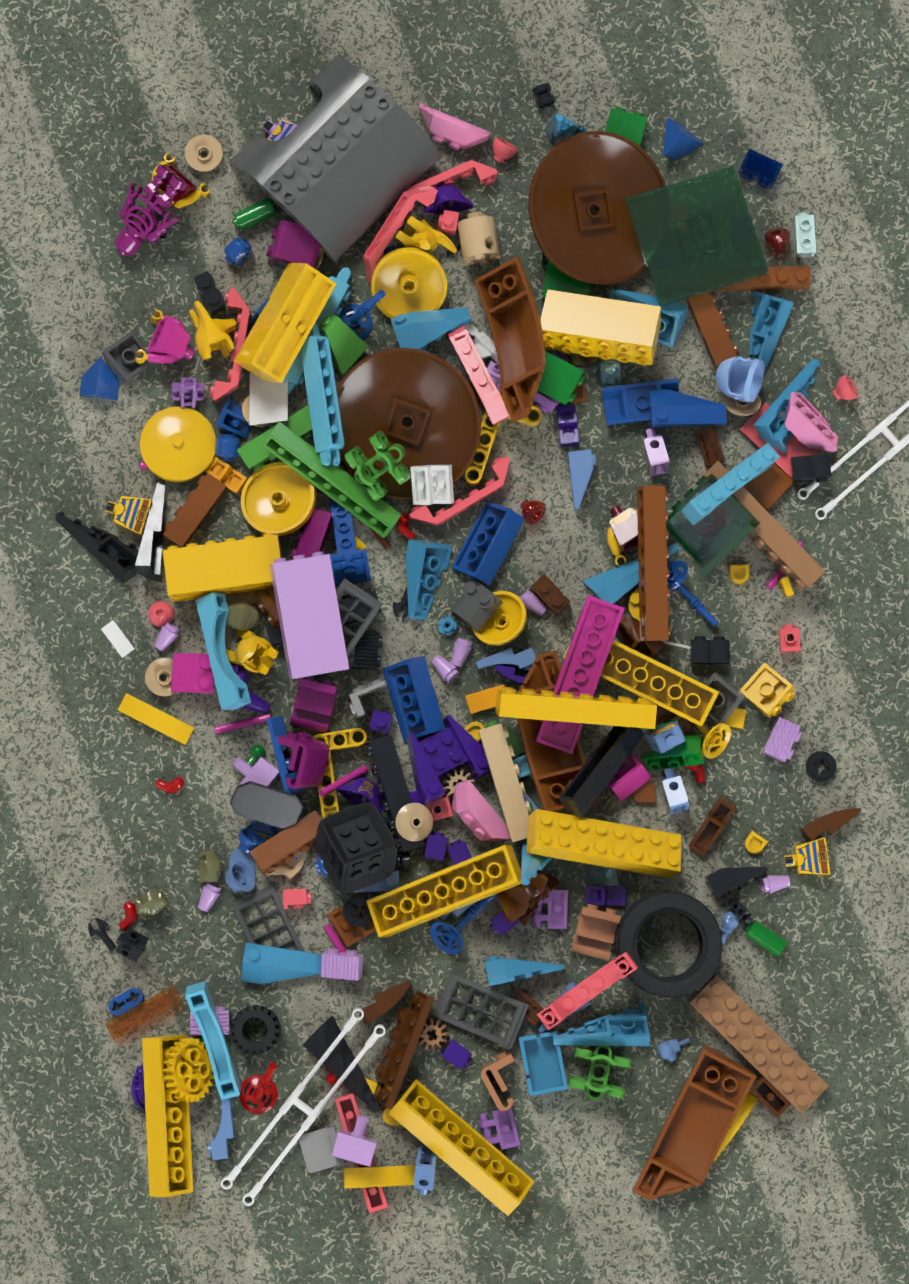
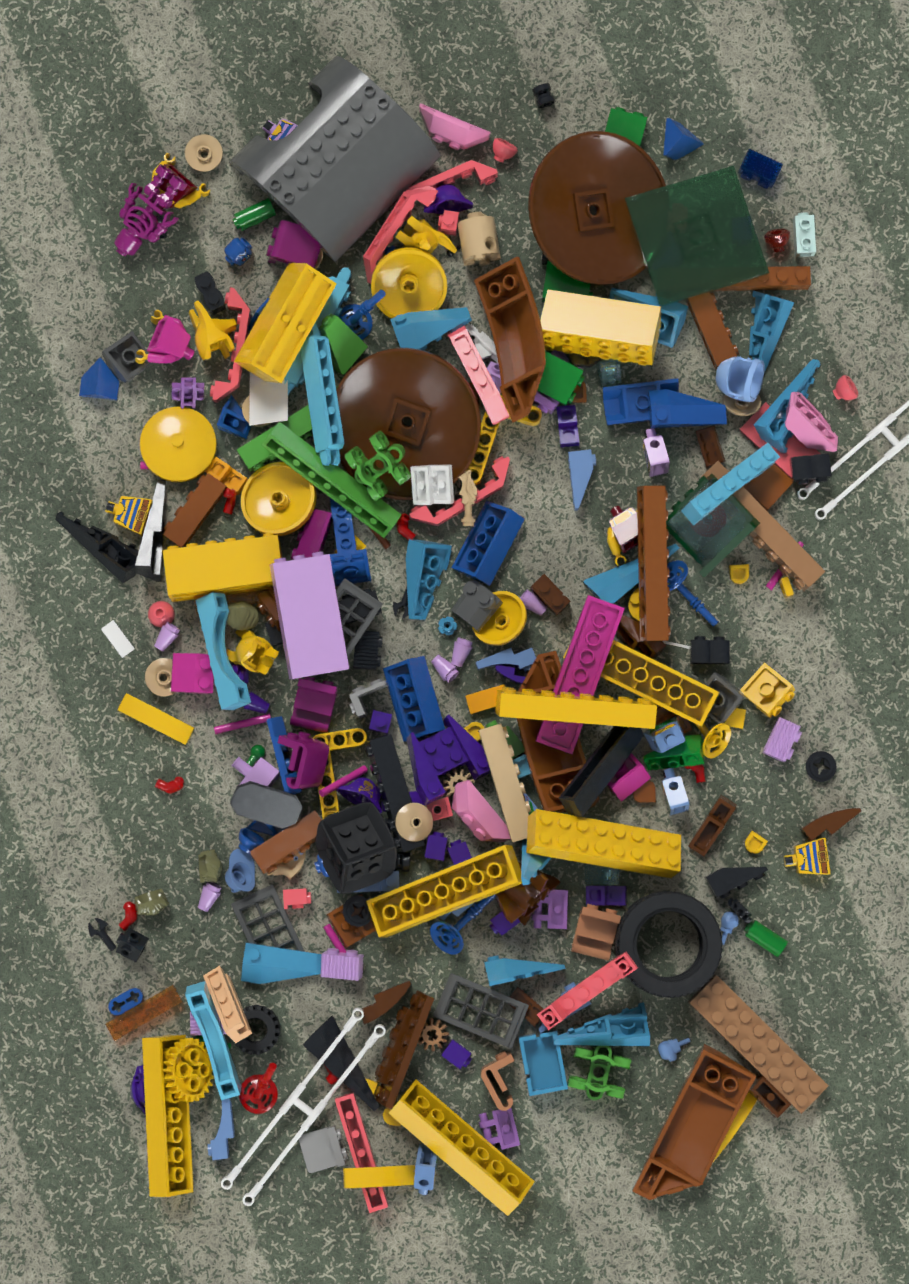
blue head [215,433,240,461] -> none
lavender brick [332,1115,378,1167] -> none
clear red brick [520,499,546,525] -> none
dark azure wedge [544,114,587,141] -> none
lavender cone [760,875,790,894] -> none
coral brick [778,624,801,653] -> none
none -> light nougat brick [203,966,252,1043]
none -> red arm [223,488,237,515]
none -> tan piece [458,470,478,526]

